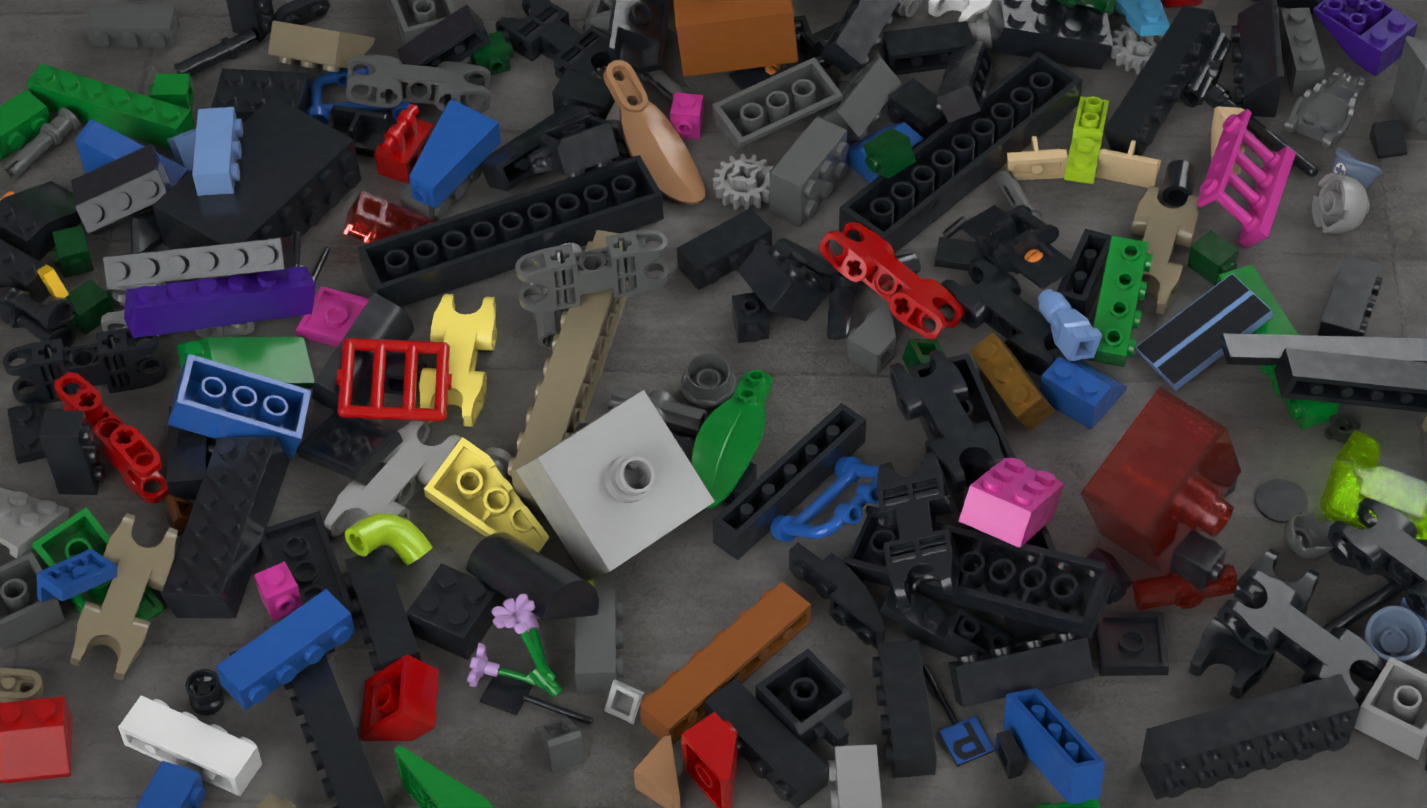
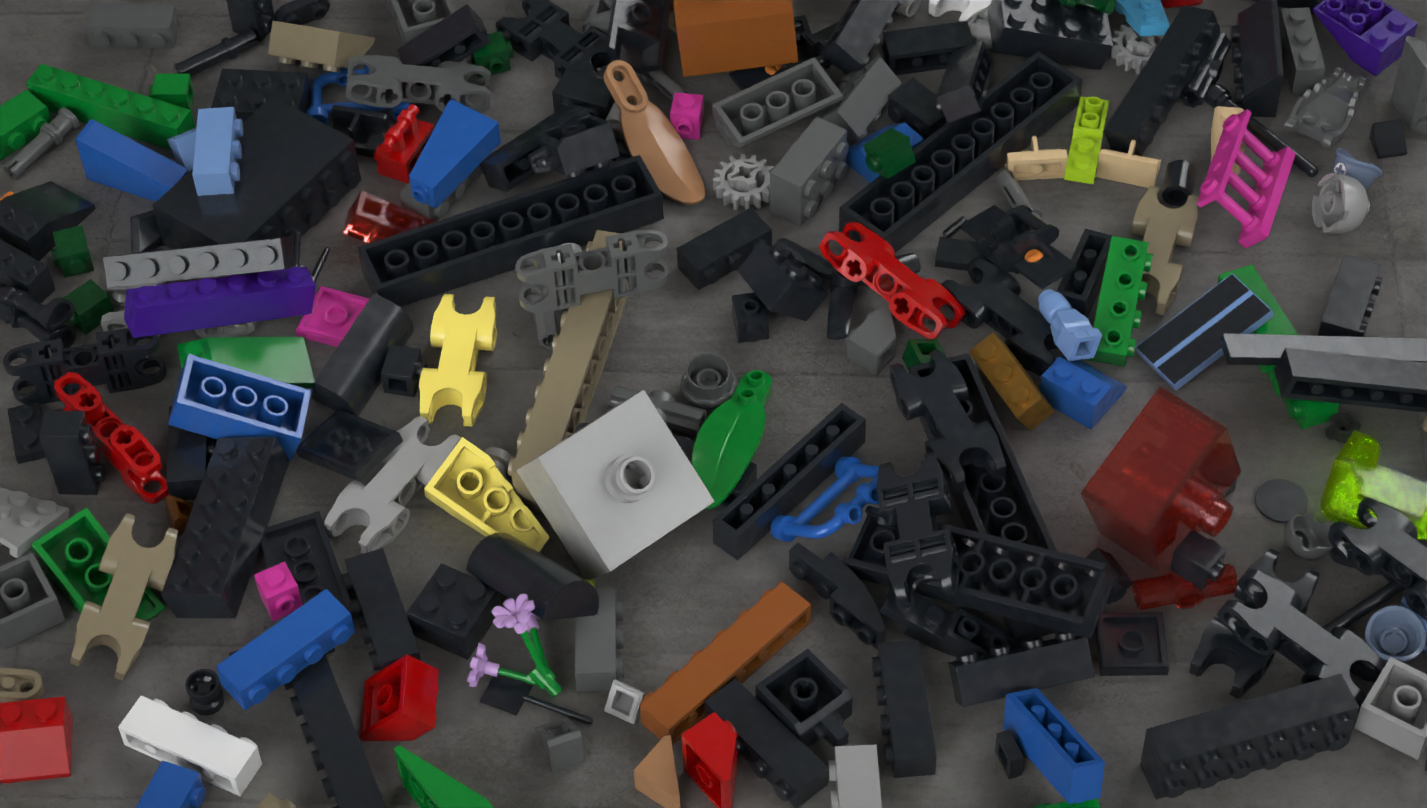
yellow tile [37,264,69,298] -> none
blue bracket [37,548,117,603] -> none
black slope [71,144,172,235] -> none
red bar [337,338,452,422] -> none
lime cylinder [345,513,433,566] -> none
piece [922,664,994,767] -> none
dark pink brick [959,458,1065,548] -> none
dark green brick [1187,230,1239,286] -> none

